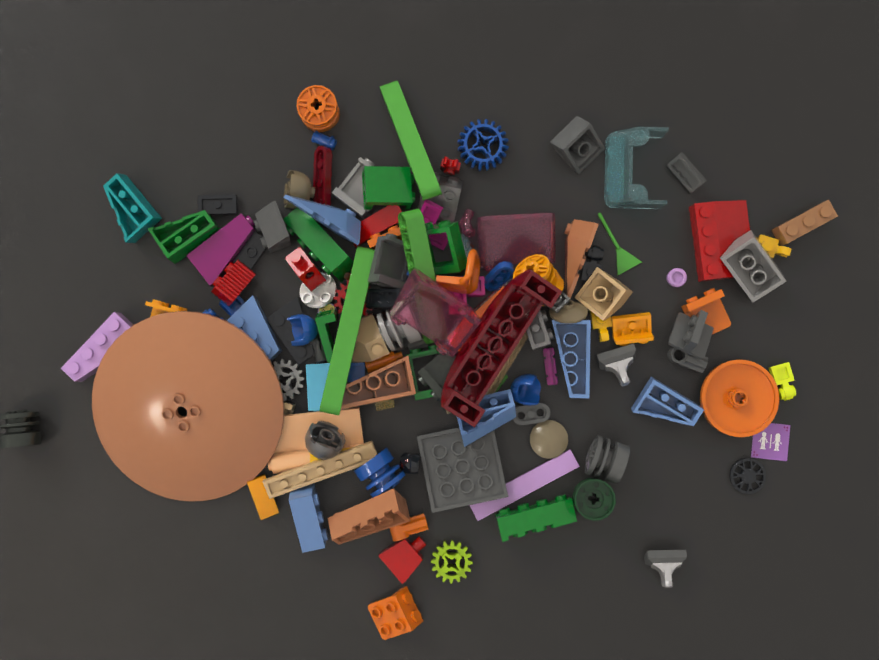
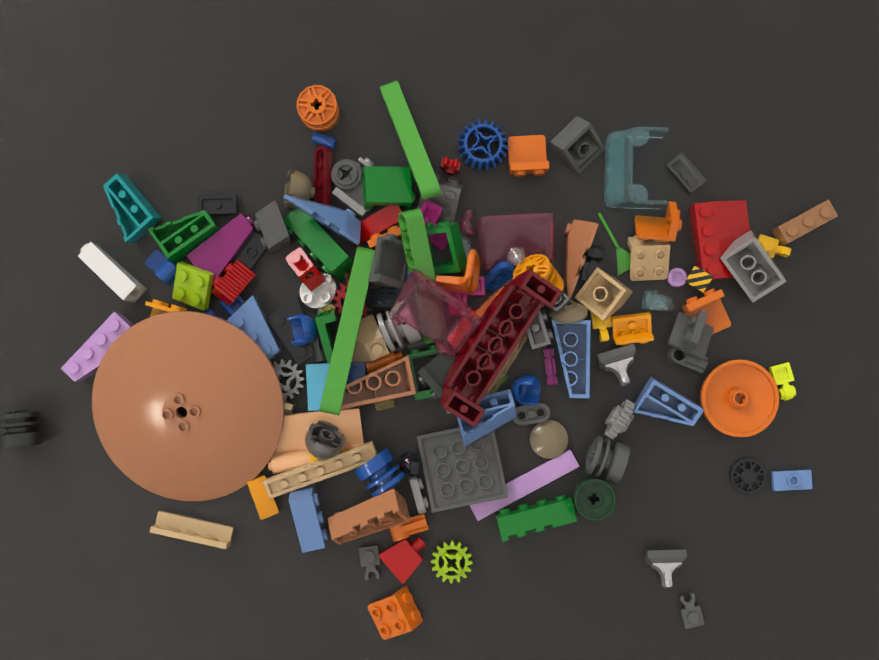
medium lavender sticker [751,423,790,461] -> none
none -> white slope [78,242,147,303]
none -> blue piece [145,250,177,288]
none -> tan fence [150,510,235,549]
none -> lime plate [172,261,214,311]
none -> dark grey gear [331,159,362,190]
none -> dark grey plate [359,544,381,580]
none -> light grey plate [409,475,429,514]
none -> orange bracket [507,135,549,177]
none -> clear plate [507,248,526,265]
none -> light grey gear [604,399,635,439]
none -> tan bracket [627,235,670,281]
none -> orange bracket [634,201,682,242]
none -> clear light blue rock [642,290,674,312]
none -> dark grey plate [678,592,705,629]
none -> sticker [685,266,713,292]
none -> medium blue plate [771,469,813,491]

